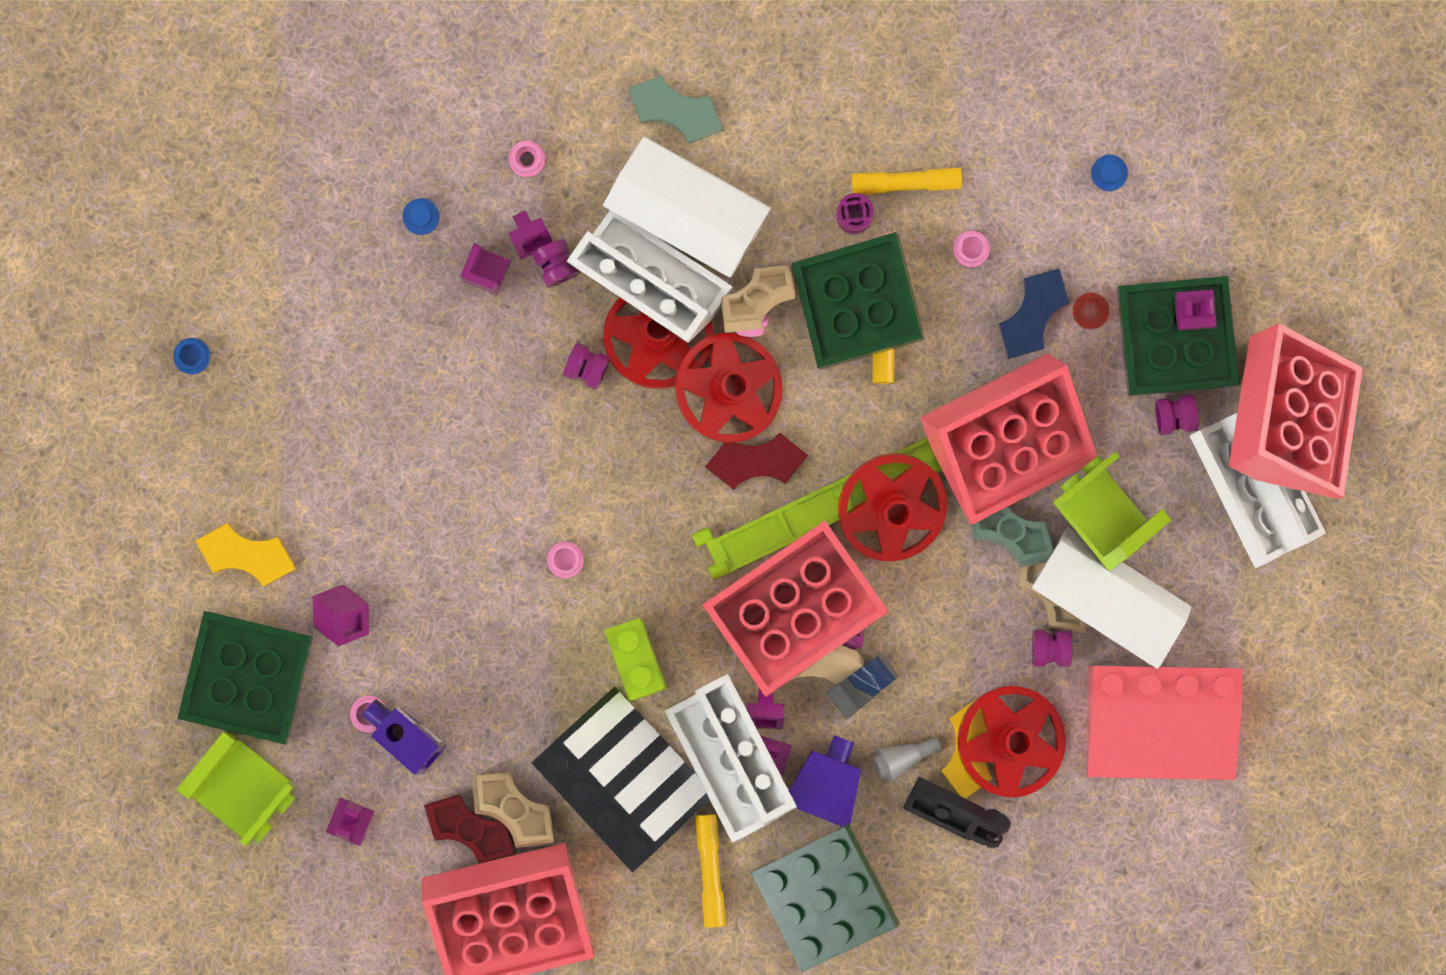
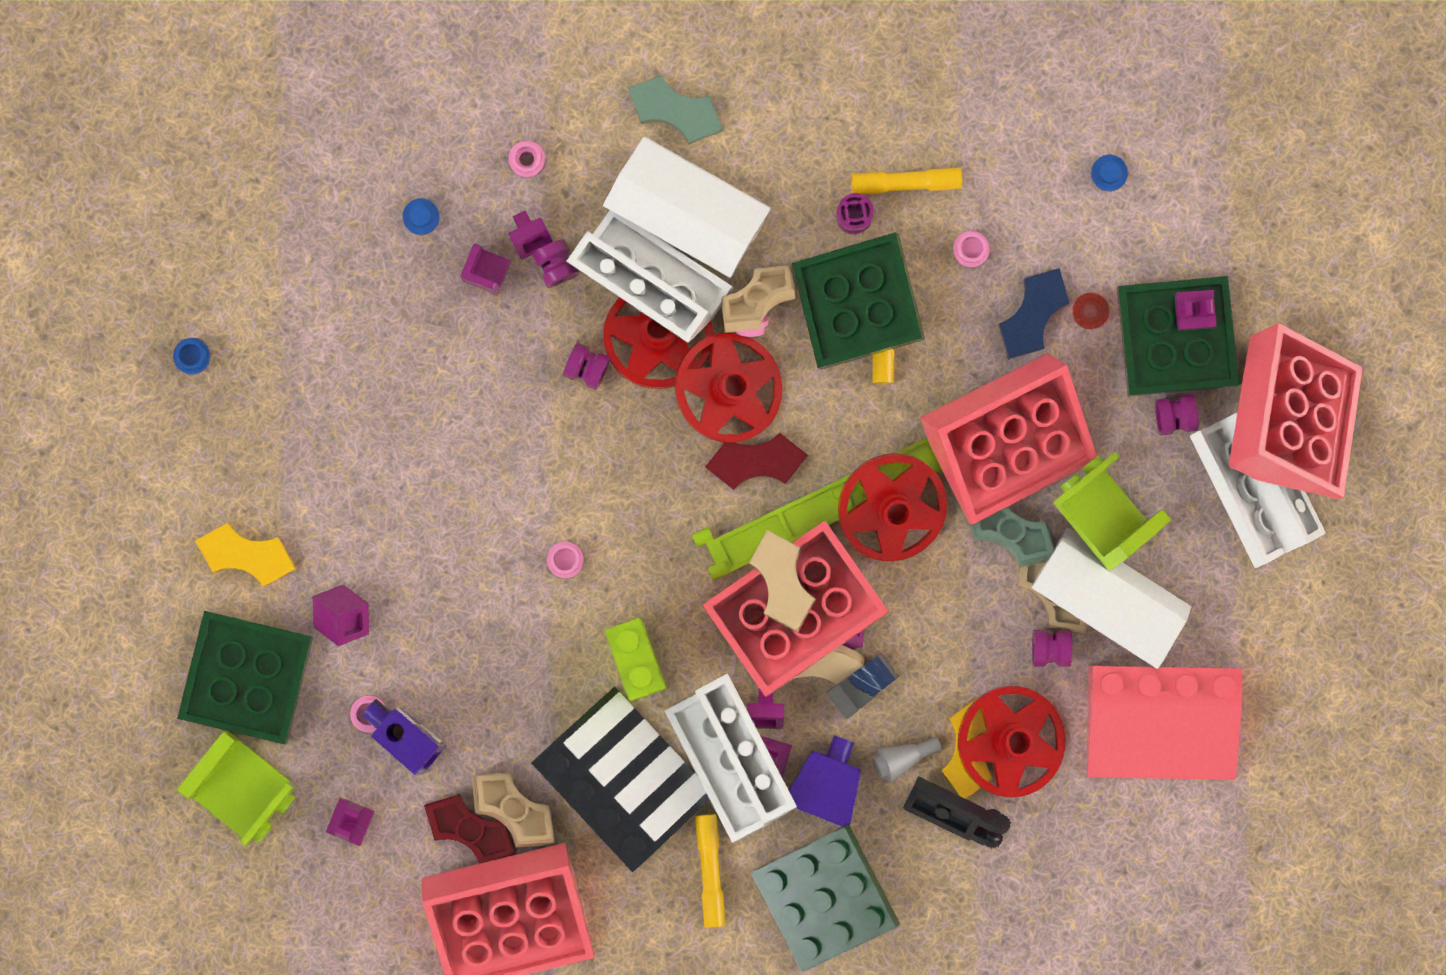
none -> tan tile [749,530,815,632]

